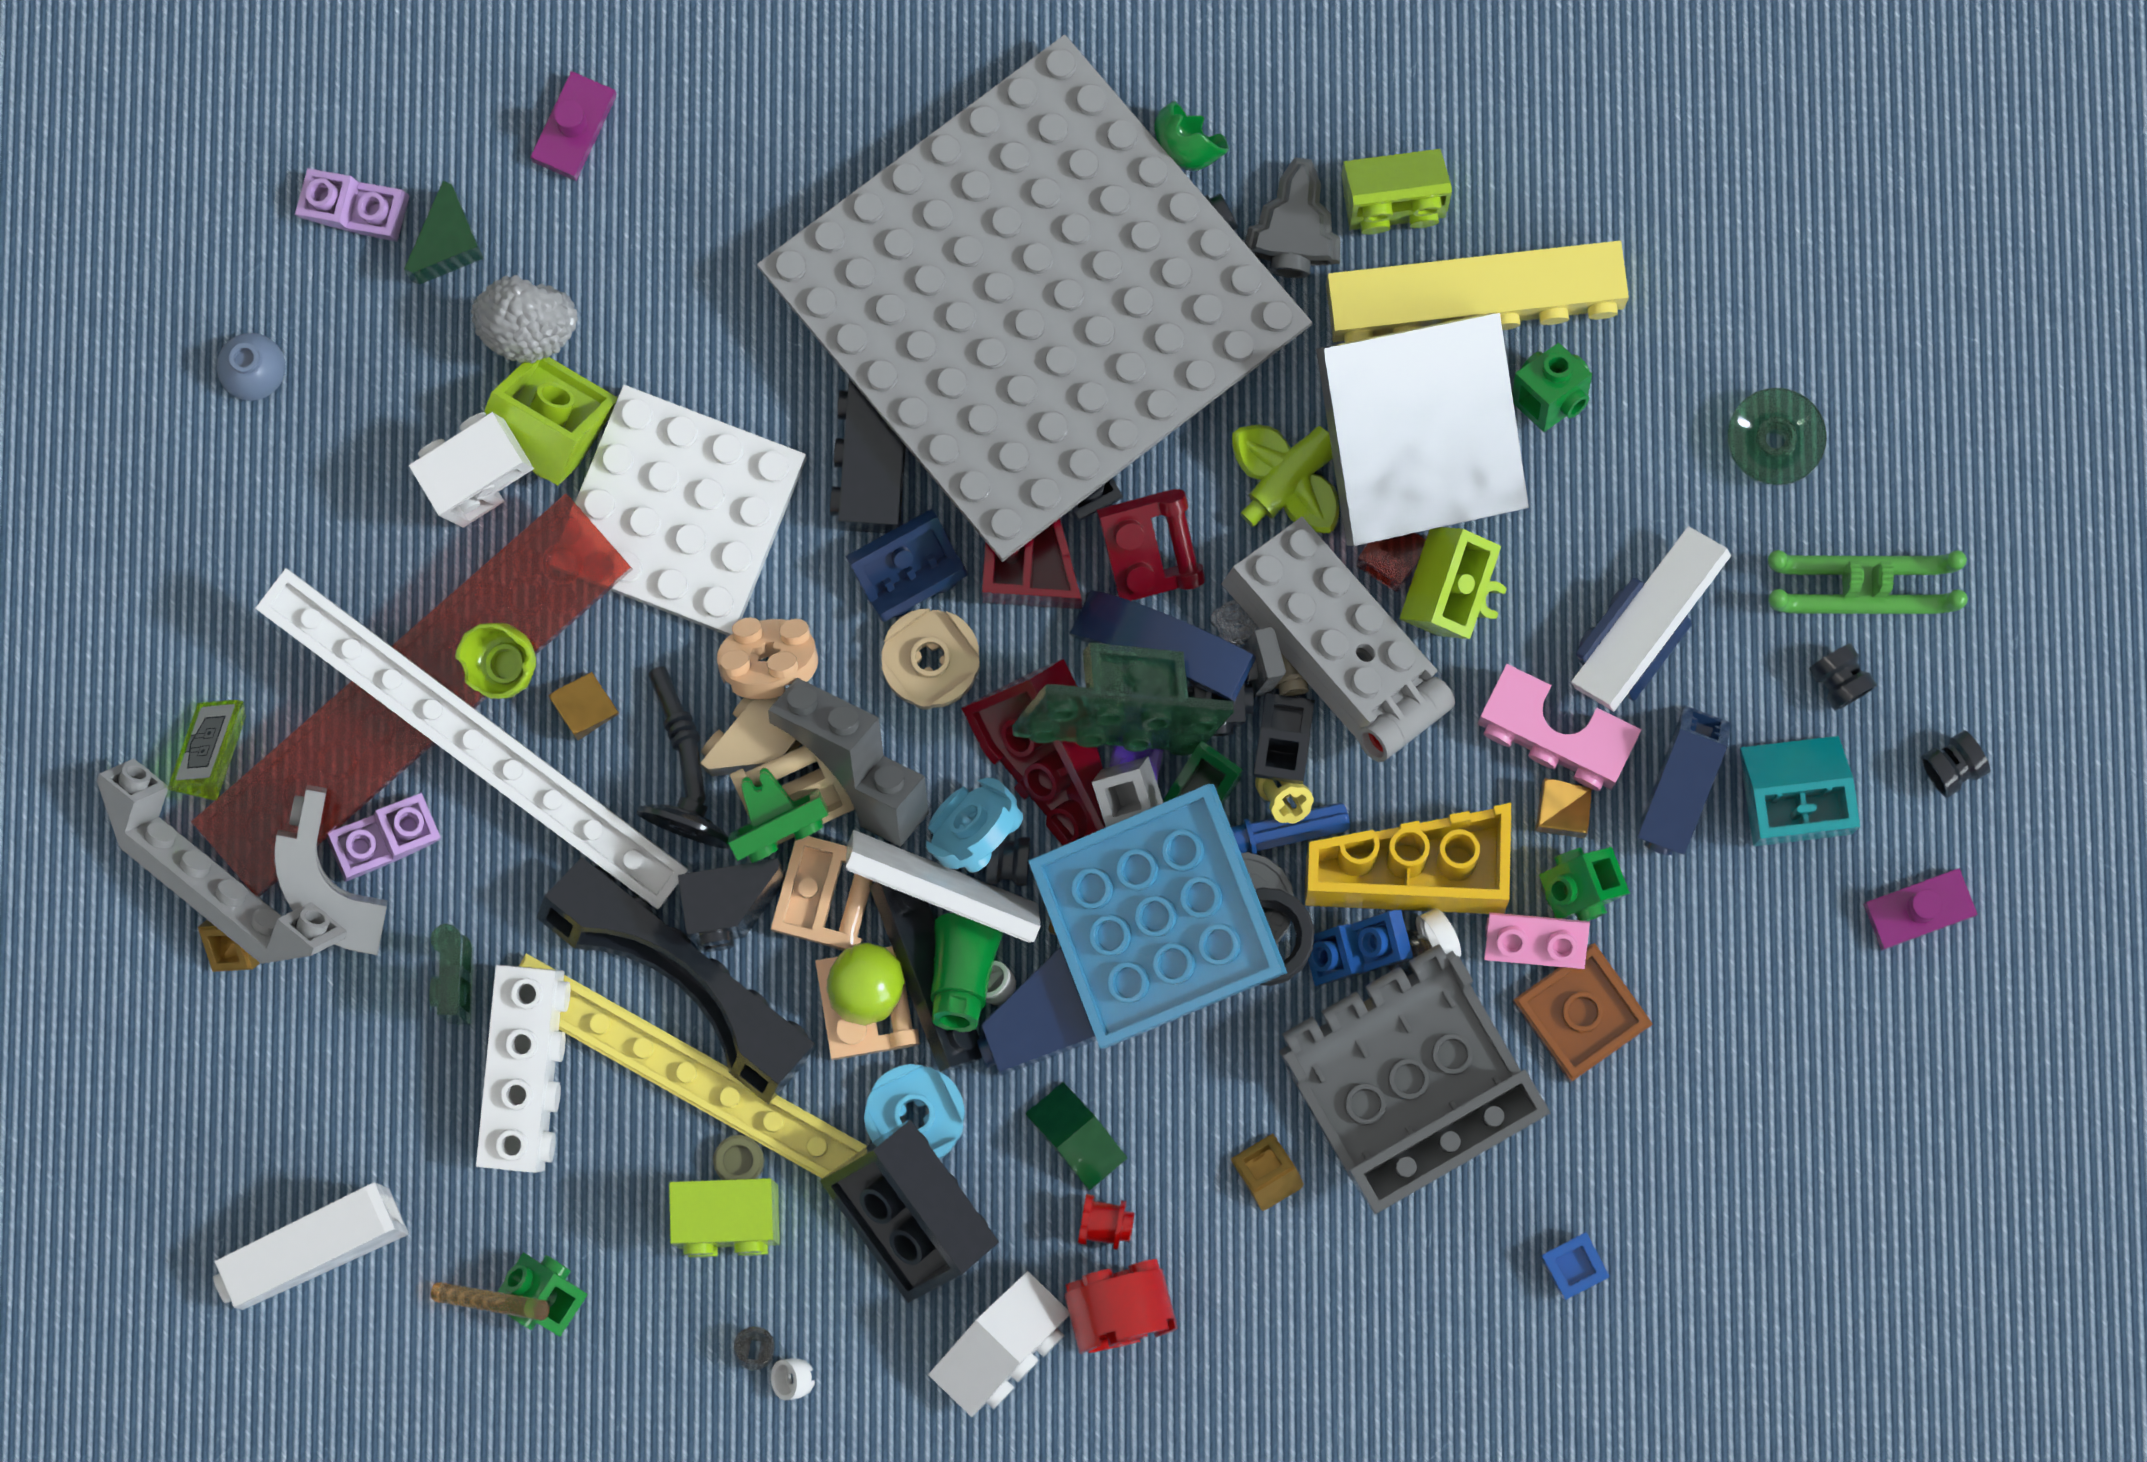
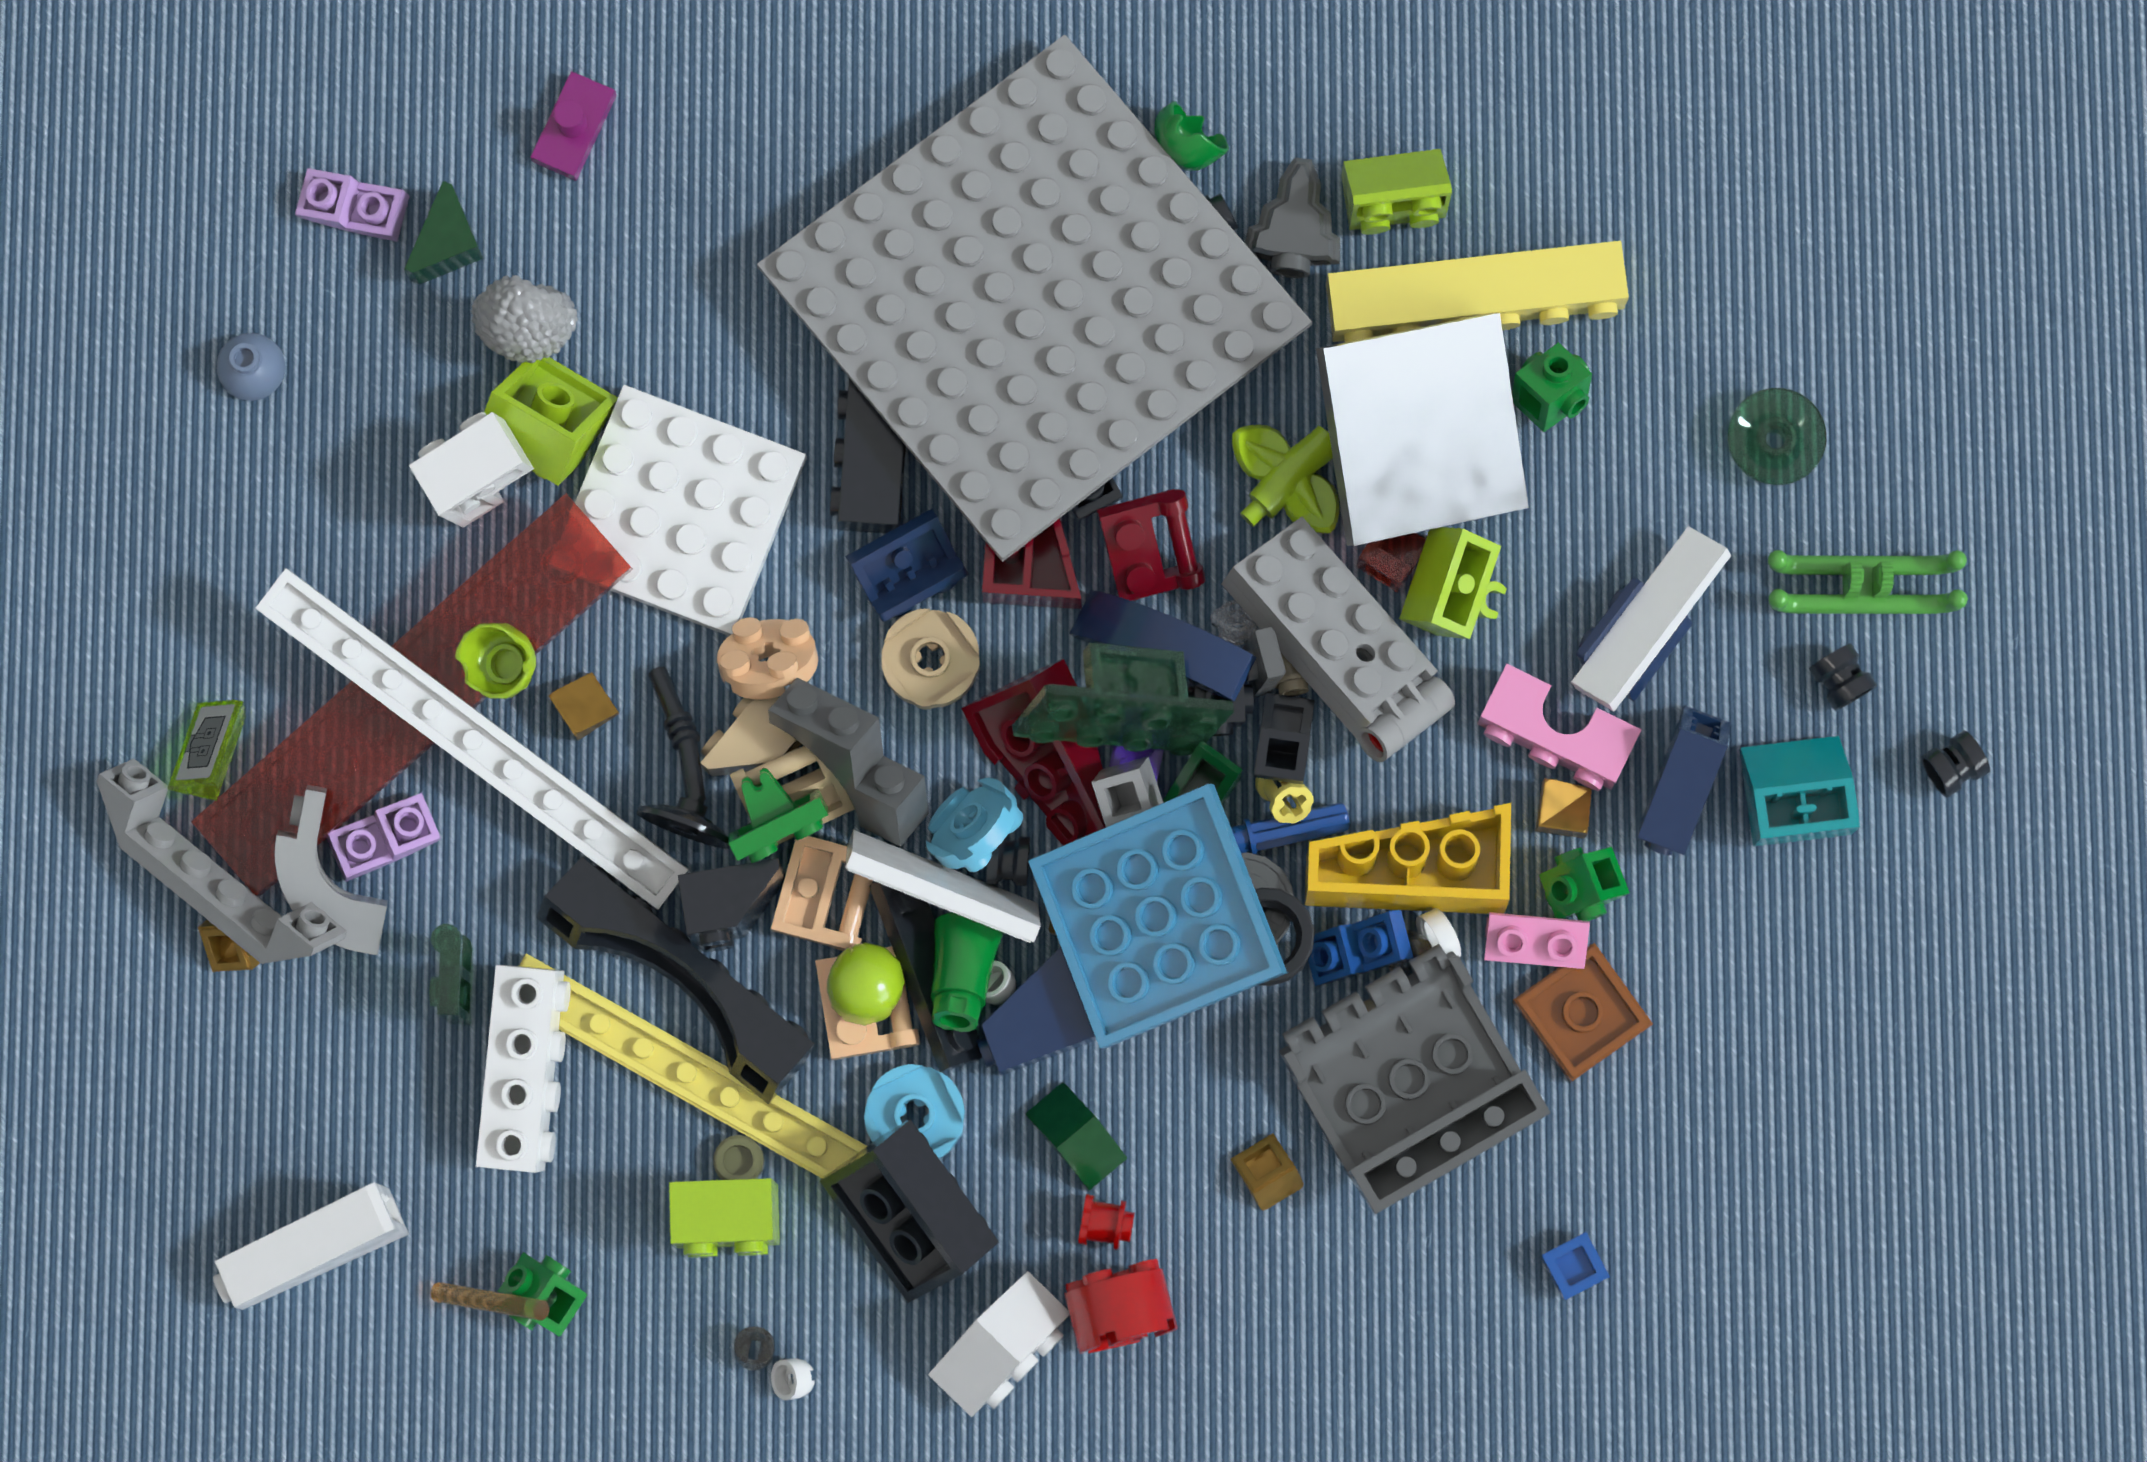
magenta tile [1863,868,1978,951] -> none

